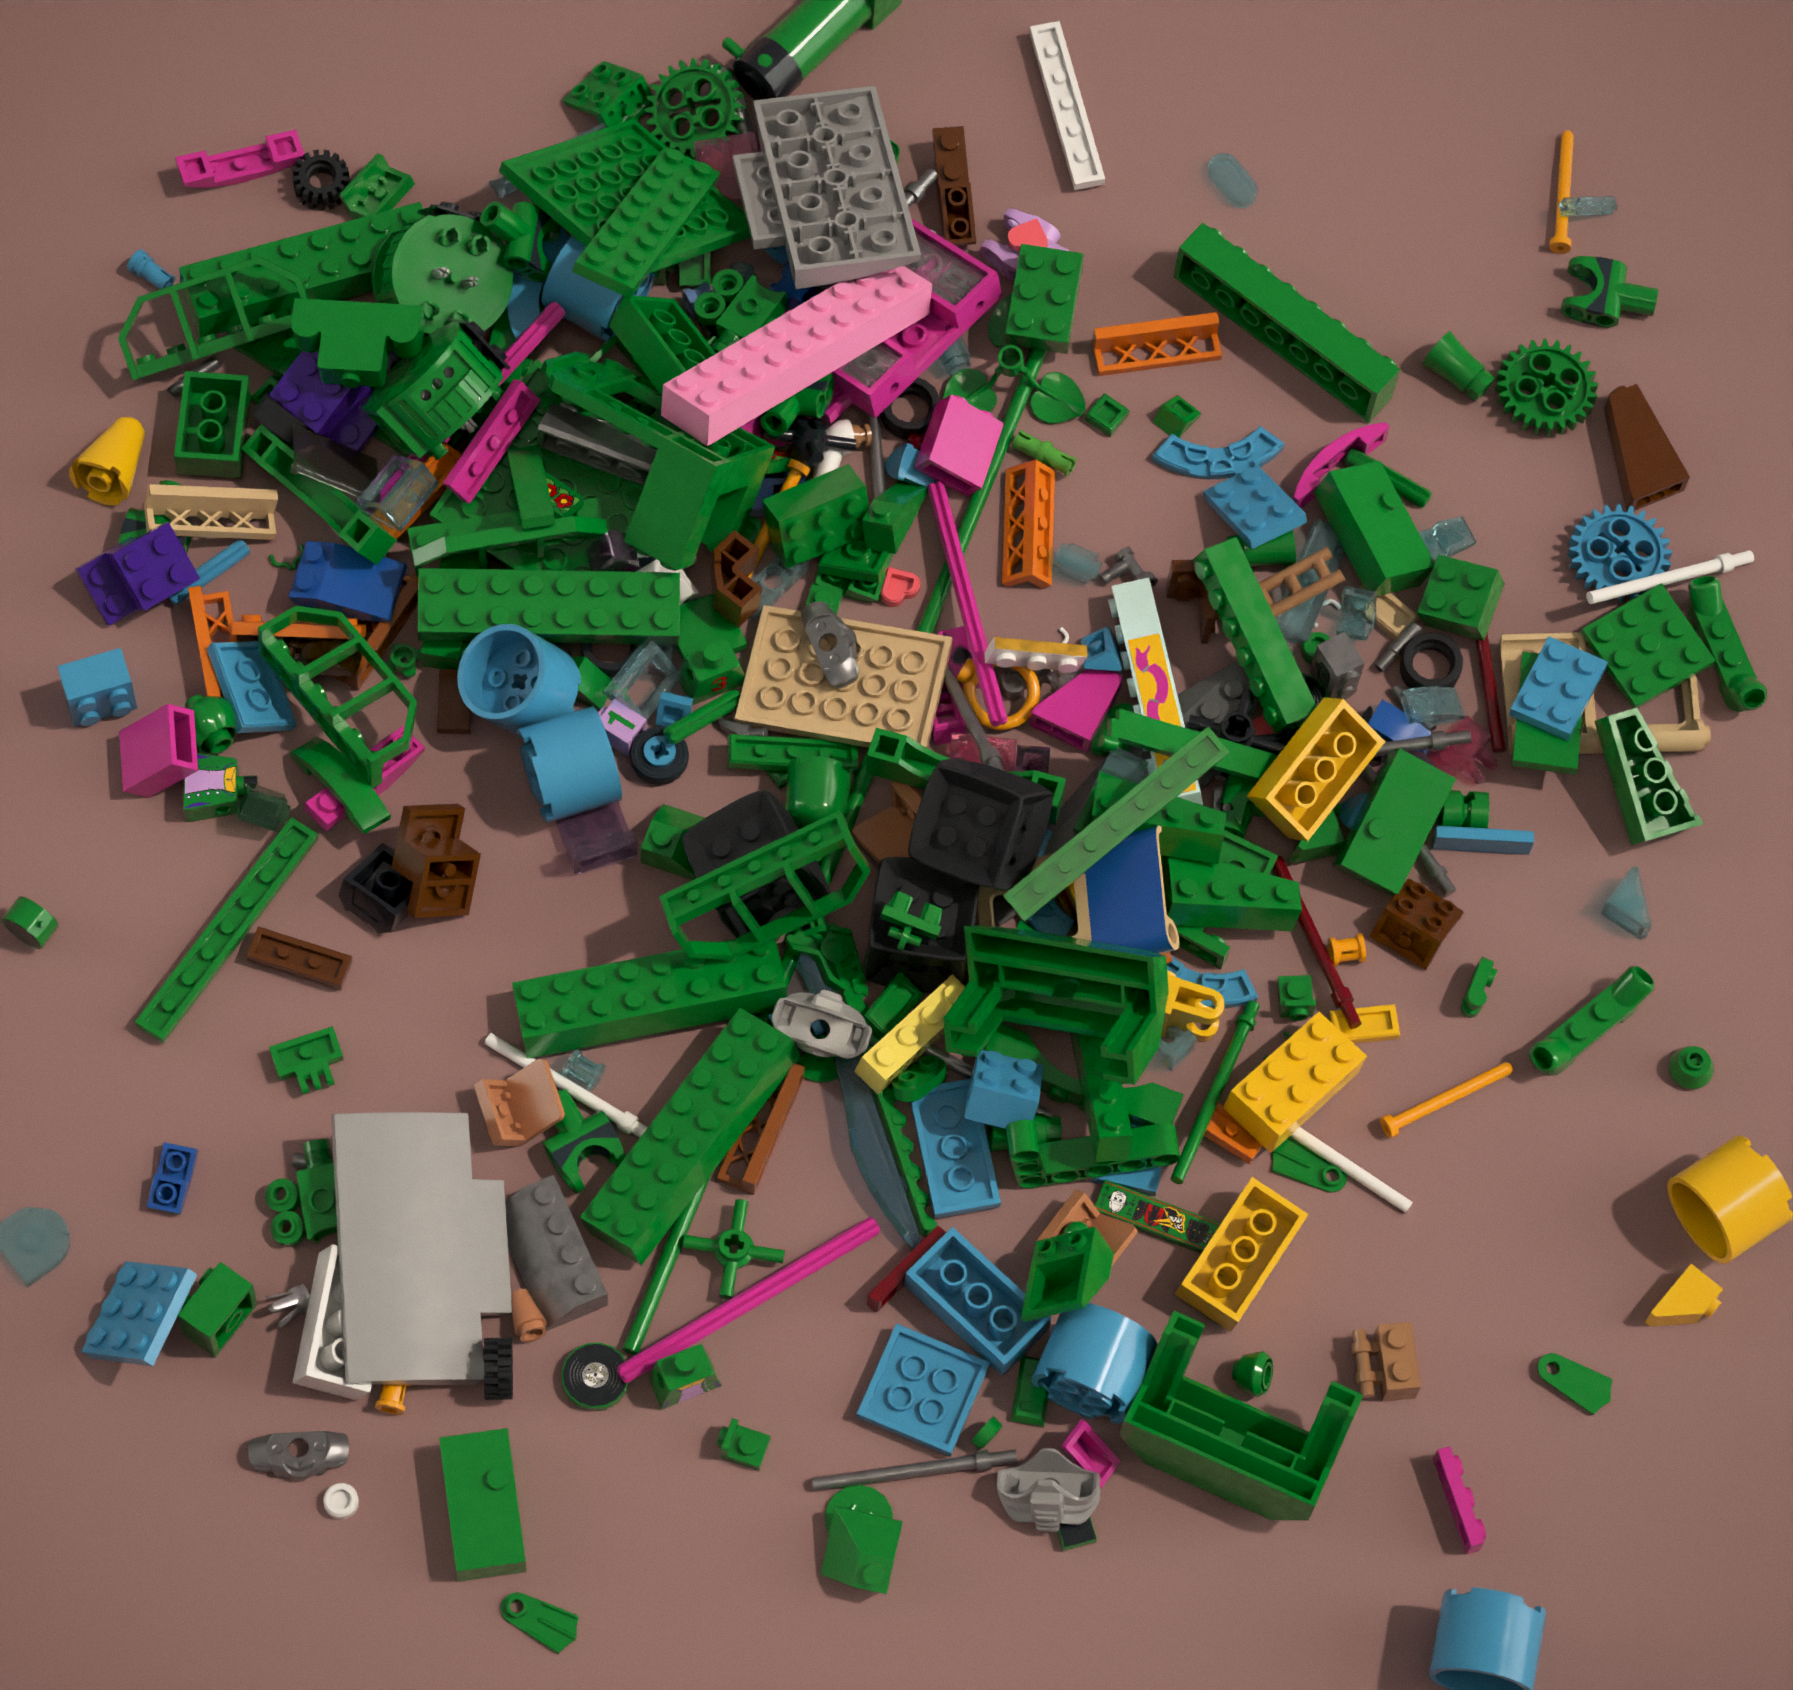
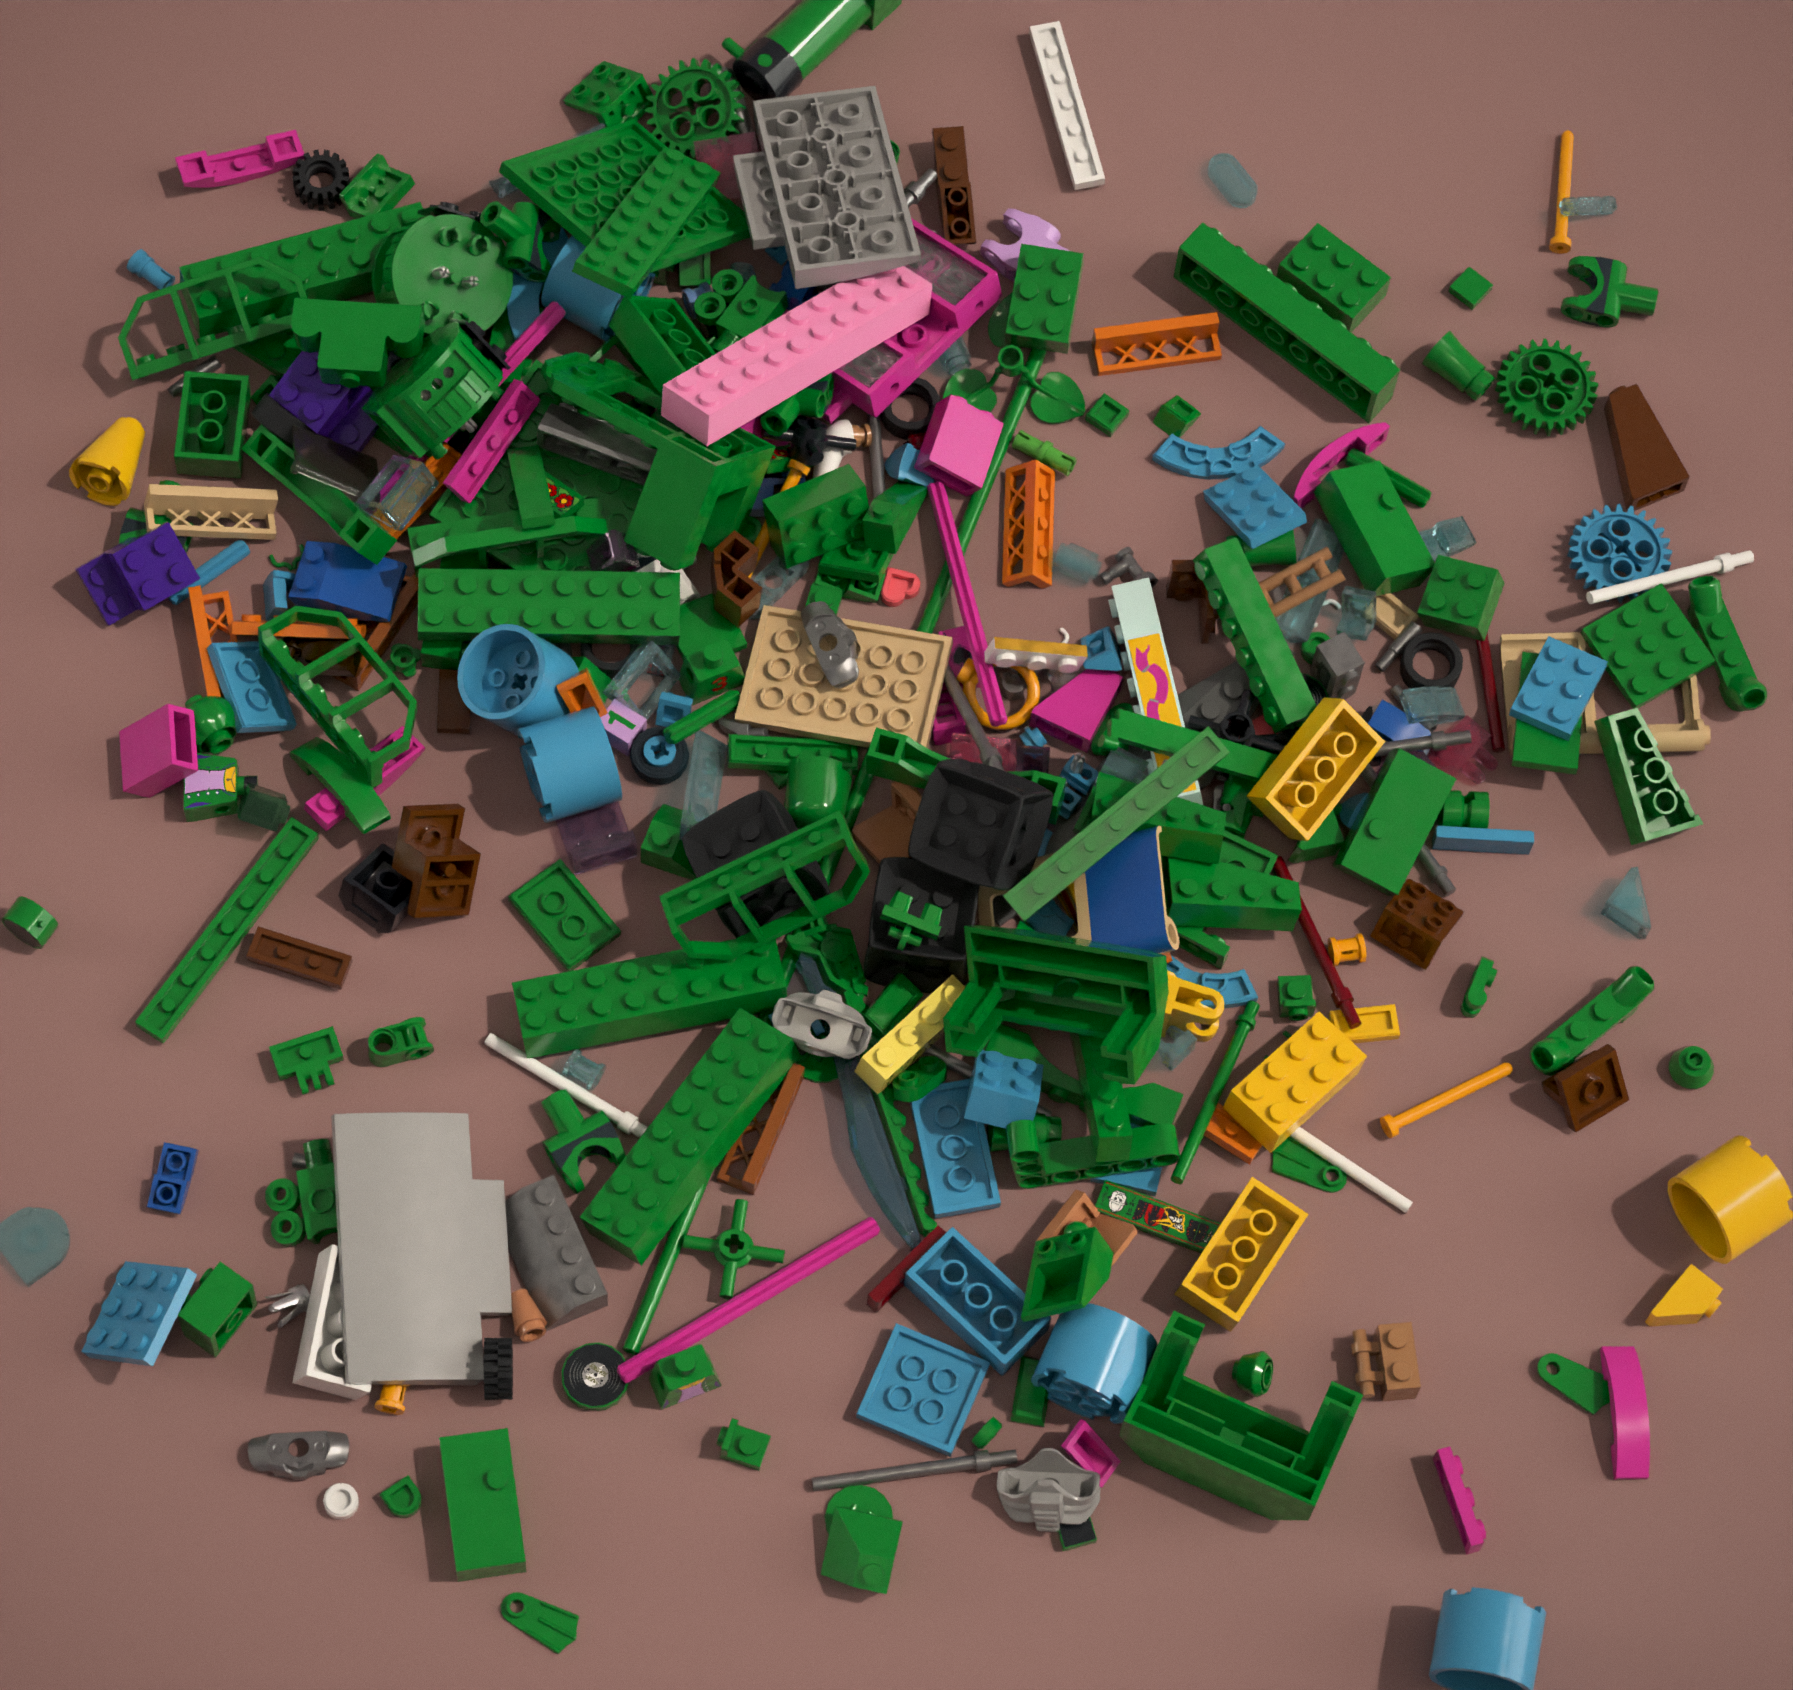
dark azure brick [57,648,137,727] -> none
nougat bracket [474,1059,565,1147] -> none
coral tile [1008,218,1048,252] -> none
none -> dark azure tile [263,570,296,621]
none -> green piece [368,1017,434,1067]
none -> green tile [379,1475,421,1518]
none -> green tile [508,859,621,971]
none -> orange slope [556,667,608,717]
none -> clear light blue slope [679,730,727,840]
none -> dark azure plate [1019,726,1048,756]
none -> dark azure piece [1059,753,1098,819]
none -> green brick [1276,223,1391,333]
none -> green tile [1448,266,1493,310]
none -> reddish brown bracket [1541,1044,1629,1132]
none -> dark pink slope [1600,1346,1650,1480]

